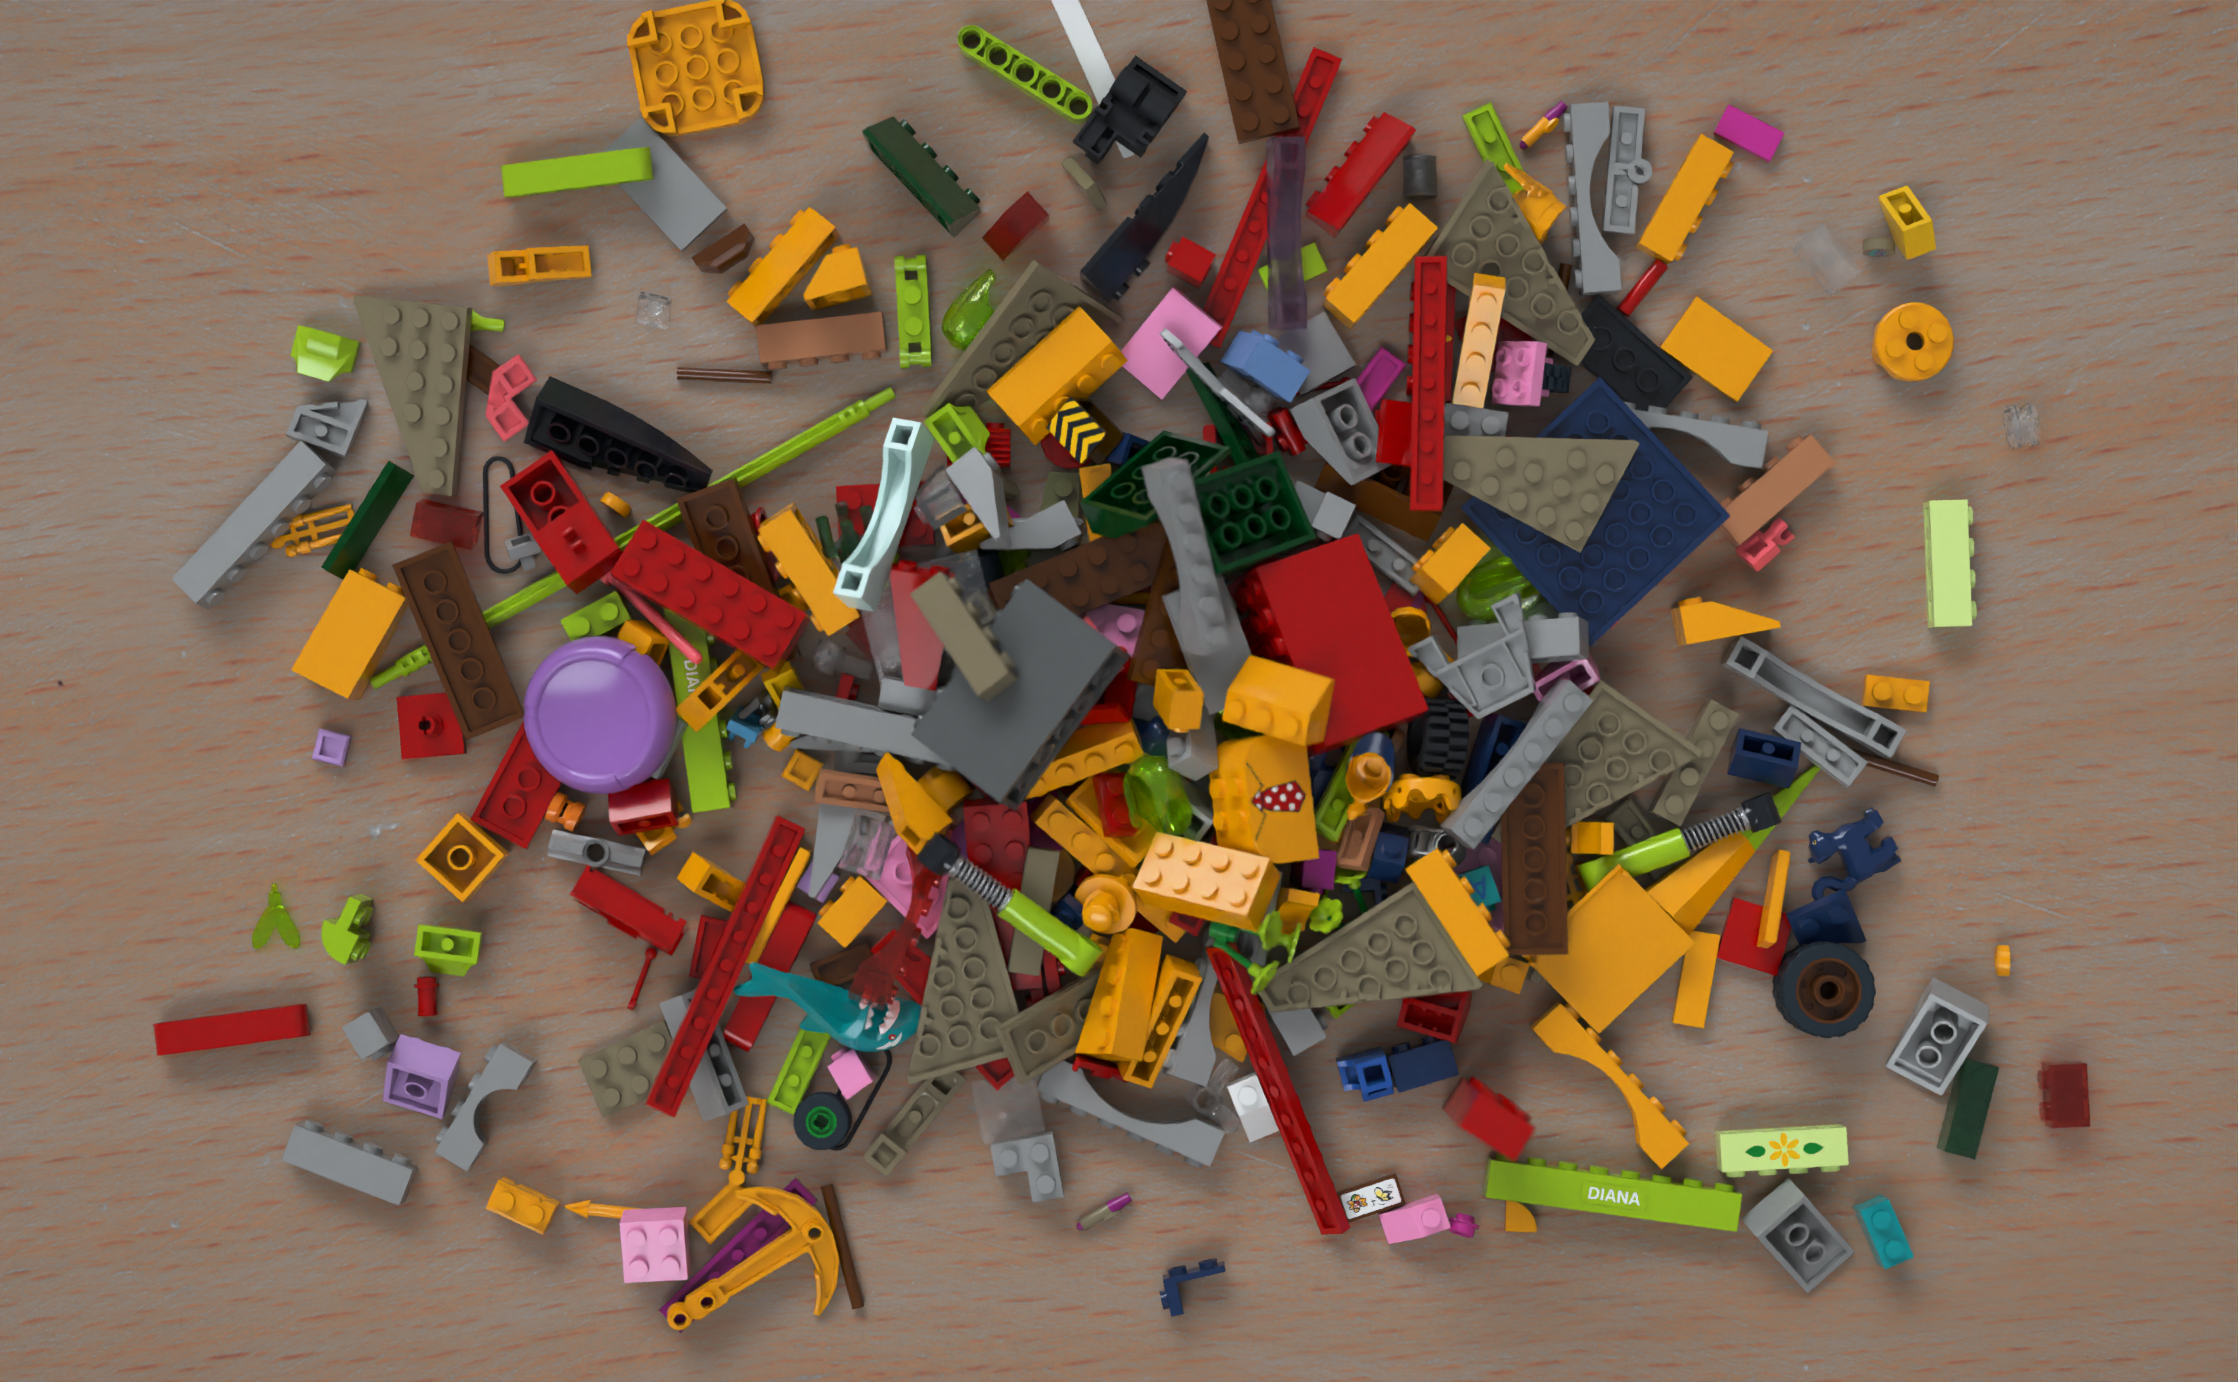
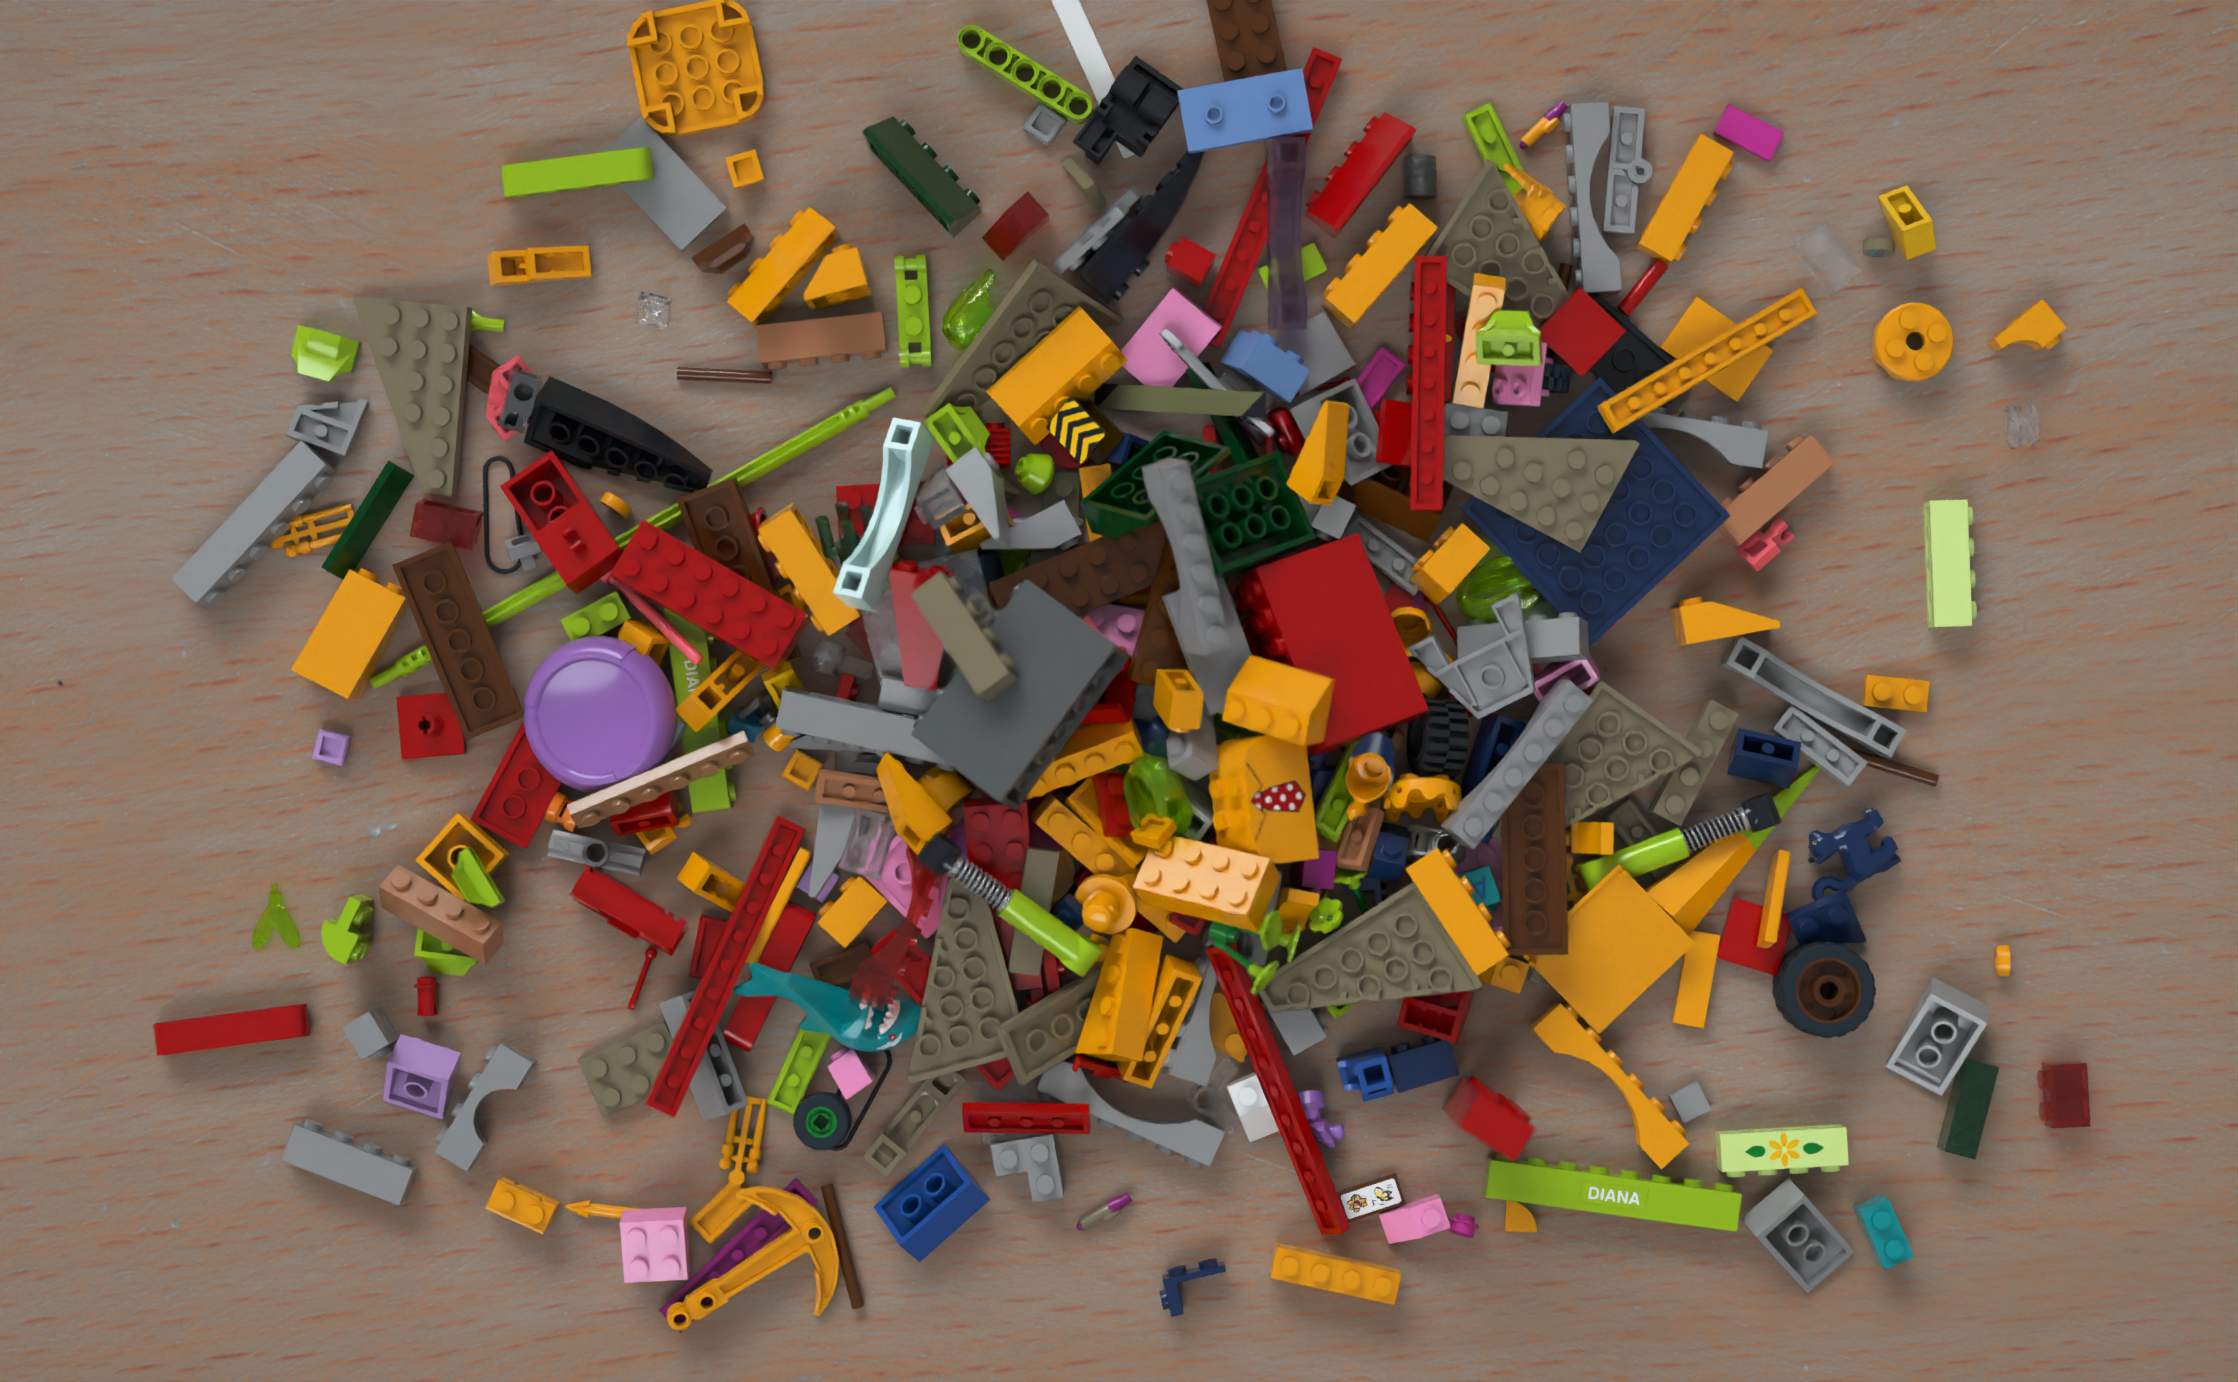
none -> nougat brick [379,865,504,965]
none -> lime slope [451,847,505,908]
none -> dark grey leg [498,367,542,433]
none -> medium nougat plate [567,731,755,829]
none -> light orange plate [725,149,765,190]
none -> blue slope [874,1144,991,1262]
none -> red plate [962,1102,1091,1134]
none -> lime cone [1015,453,1055,495]
none -> light grey tile [1022,102,1066,147]
none -> light grey wing [1053,185,1142,274]
none -> olive sticker [1094,383,1267,418]
none -> light orange tile [1131,813,1177,850]
none -> medium blue plate [1177,68,1313,154]
none -> light orange brick [1269,1242,1401,1305]
none -> light orange slope [1286,400,1349,505]
none -> medium lavender arm [1297,1090,1345,1148]
none -> lime slope [1476,310,1543,366]
none -> red tile [1538,287,1626,377]
none -> light orange tile [1597,287,1818,434]
none -> light grey tile [1668,1081,1712,1124]
none -> light orange arch [1987,299,2067,352]

